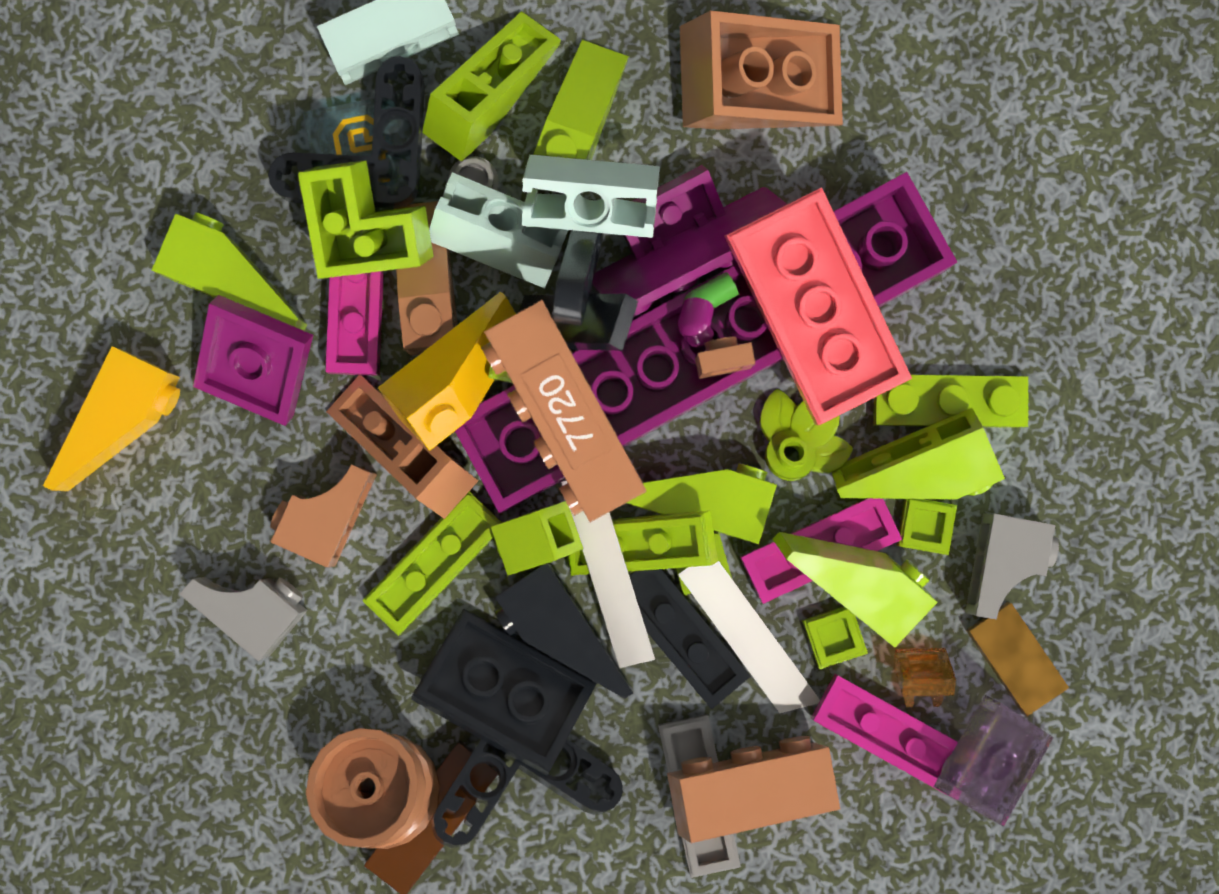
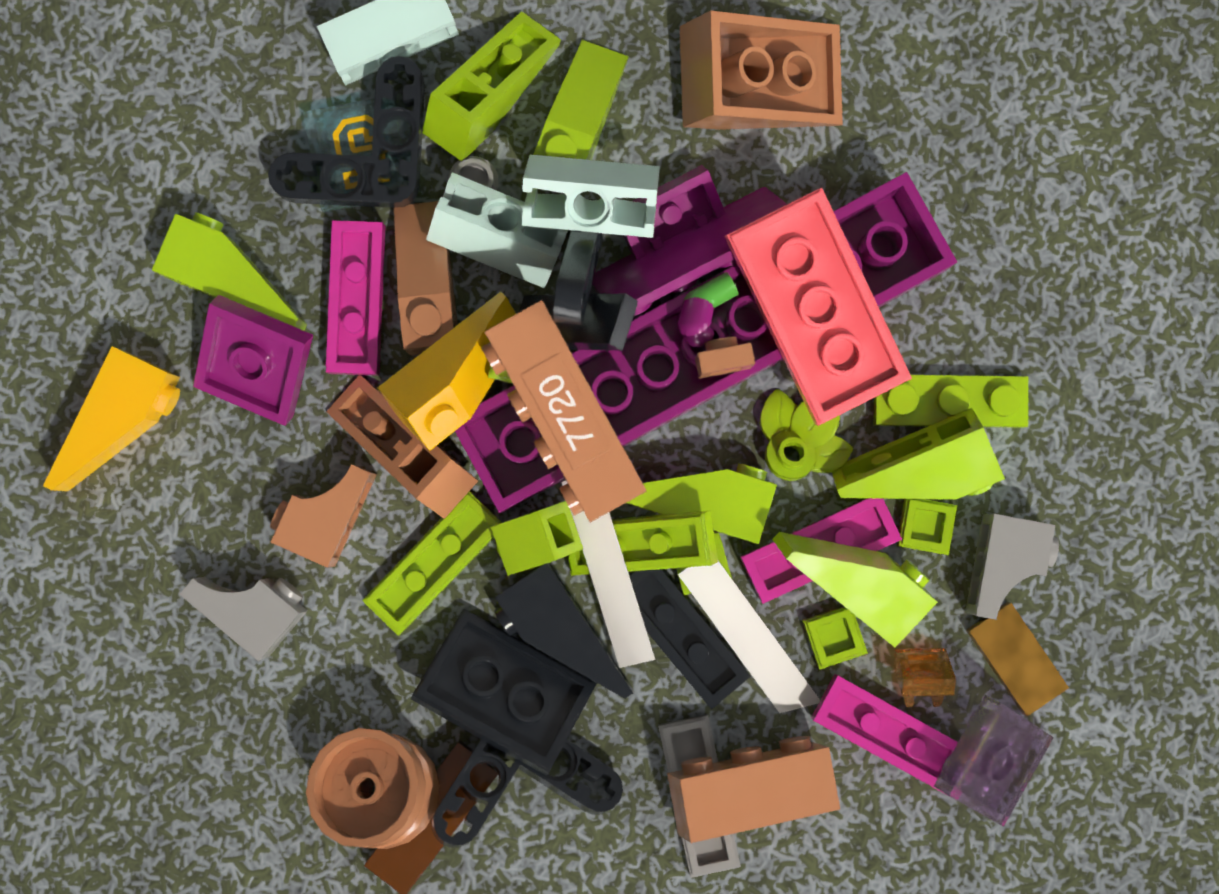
lime brick [298,160,434,279] -> none

